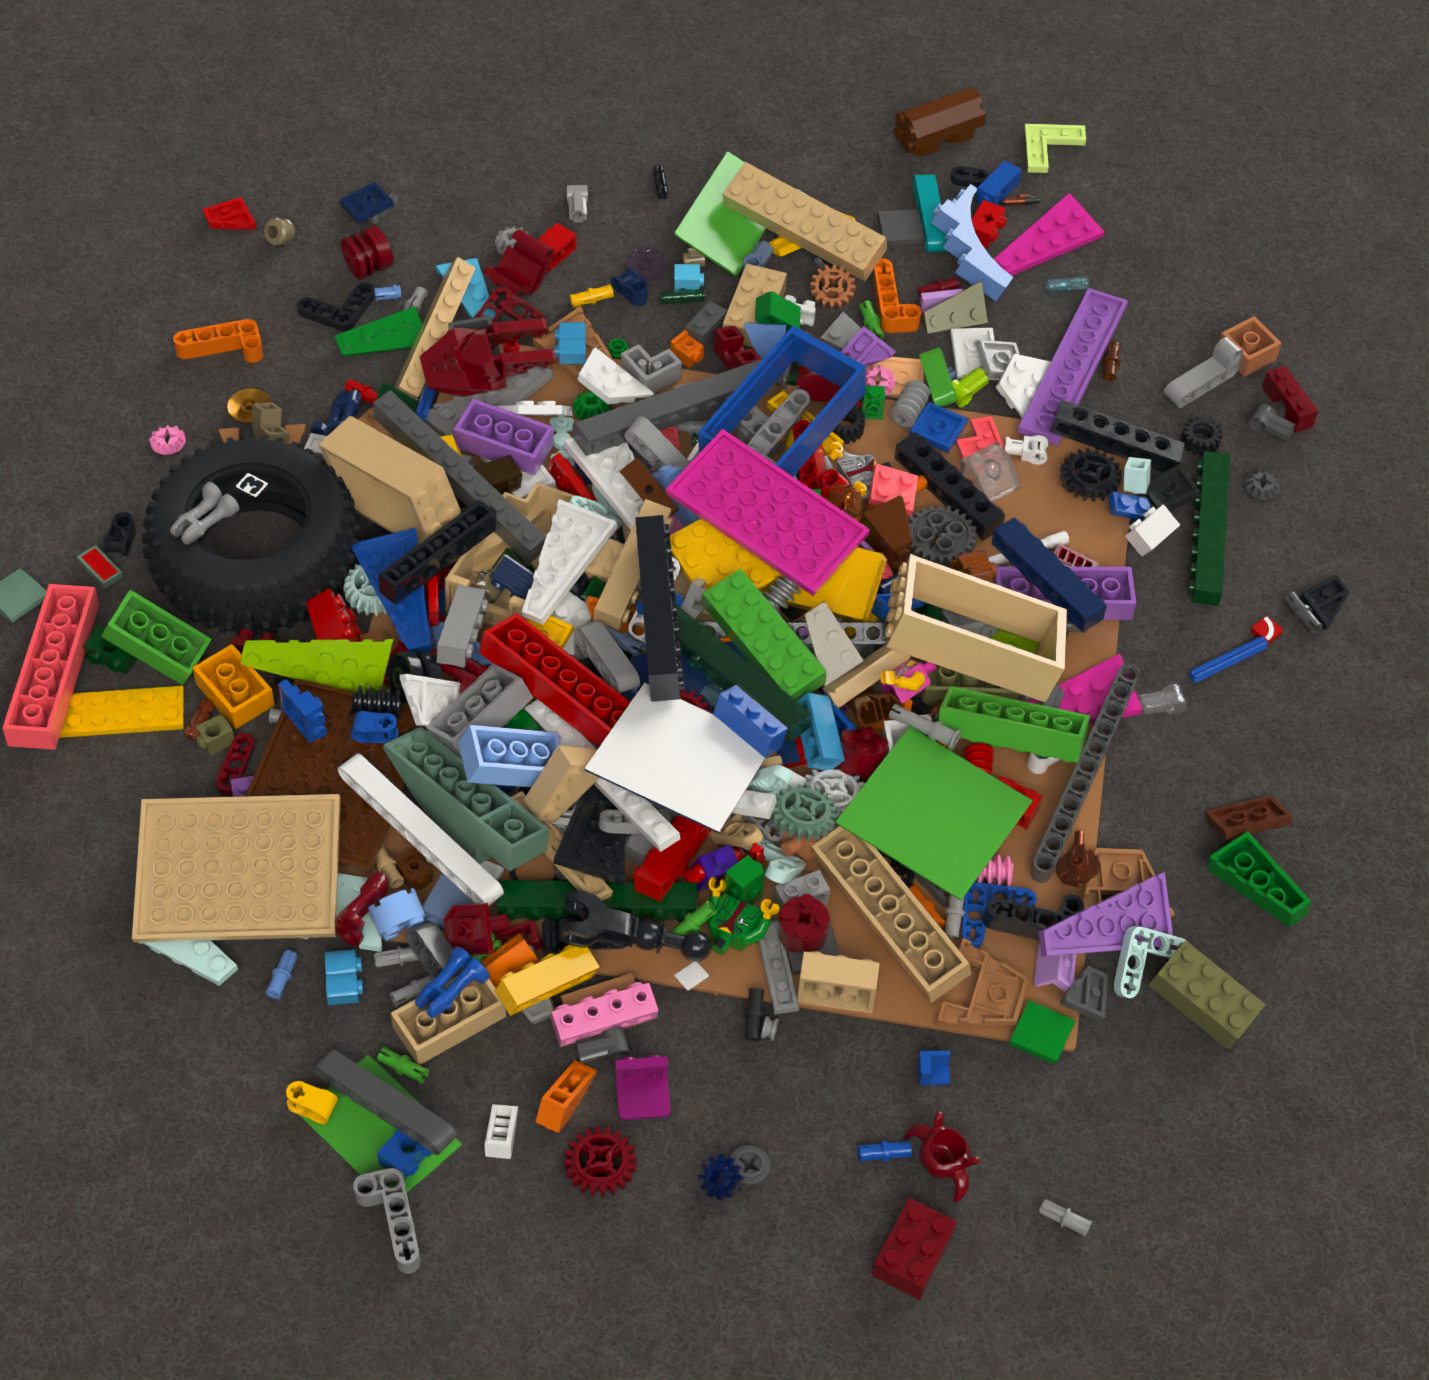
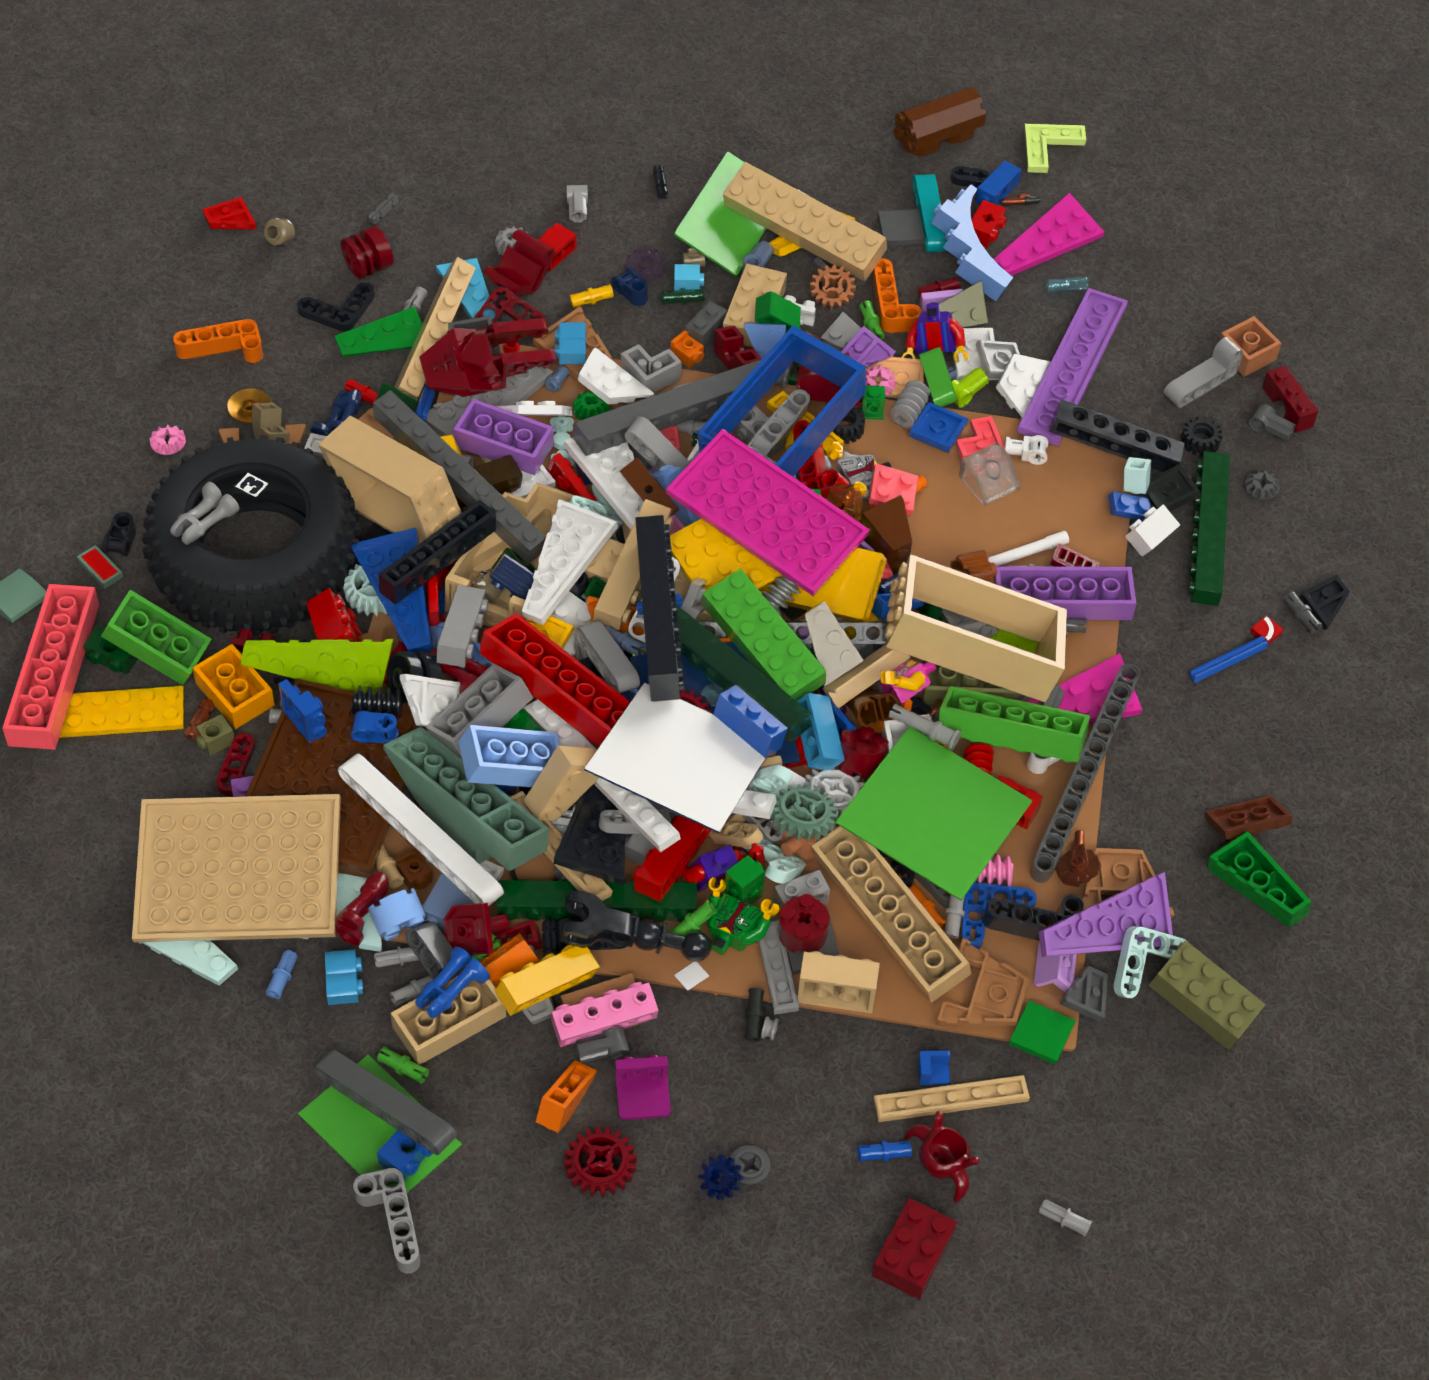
yellow piece [286,1081,338,1124] -> none
dark blue tile [339,182,394,224] -> none
medium blue pin [375,284,402,302] -> none
white slope [485,1104,518,1159] -> none
green plate [607,338,629,359] -> none
black brick [894,432,1005,541] -> none
dark grey gear [908,504,977,568] -> none
dark blue brick [991,517,1107,632] -> none
black gear [1060,448,1122,502] -> none
reddish brown pin [1103,342,1122,382] -> none
clear piece [1138,684,1188,716] -> none
none -> sand blue pin [545,366,570,392]
none -> tan tile [873,1075,1030,1122]
none -> torso [902,302,969,362]

